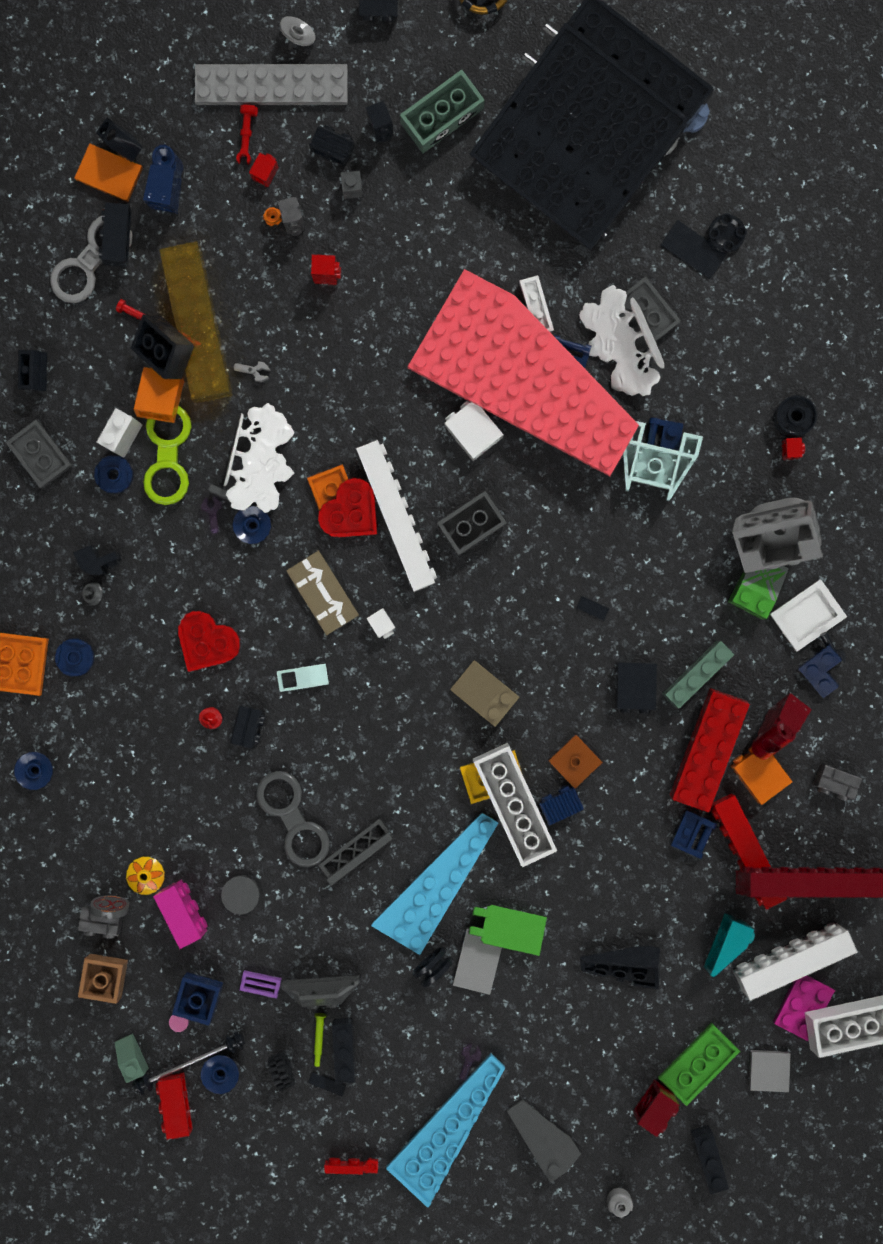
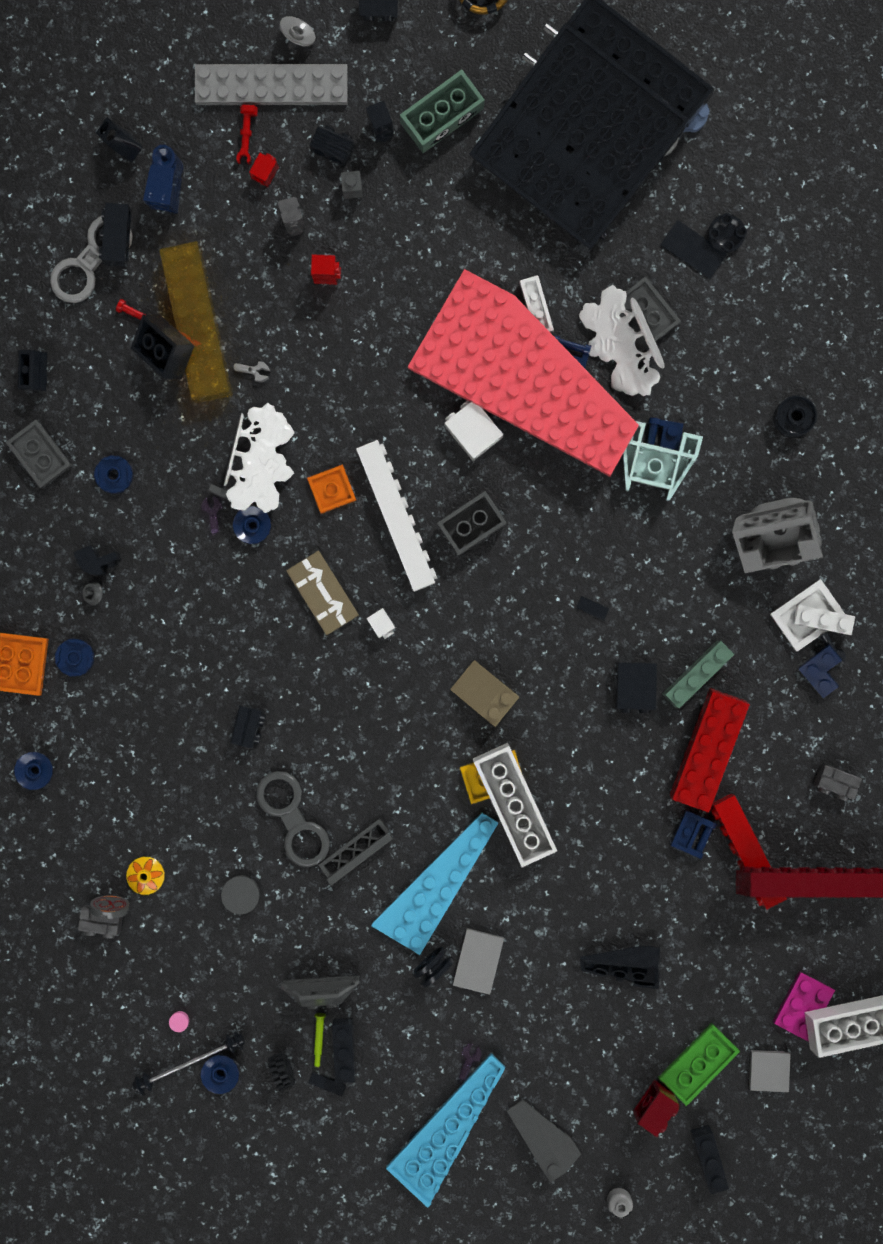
orange tile [74,143,143,202] -> none
medium nougat brick [78,954,128,1004] -> none
white brick [97,408,142,458] -> none
sand green slope [115,1033,149,1083] -> none
orange brick [134,367,184,423] -> none
lime bar [143,406,191,505] -> none
dark pink brick [153,879,208,949] -> none
red brick [156,1072,193,1140] -> none
dark blue brick [172,972,223,1026] -> none
red plate [178,611,240,672] -> none
red hat [199,707,222,729] -> none
medium lavender tile [239,970,282,998] -> none
orange plate [263,207,282,226] -> none
light aqua piece [277,664,329,692] -> none
red plate [318,478,377,537] -> none
red hinge [324,1158,378,1175] -> none
bright green tile [468,905,547,956] -> none
dark blue brick [538,786,584,826] -> none
dark orange plate [548,734,603,788] -> none
teal slope [703,914,755,977] -> none
bright green slope [728,566,789,619] -> none
orange brick [730,746,792,805] -> none
white brick [733,923,857,1001] -> none
dark red piece [752,693,812,760] -> none
red plate [782,438,805,460] -> none
none -> white plate [793,605,855,635]

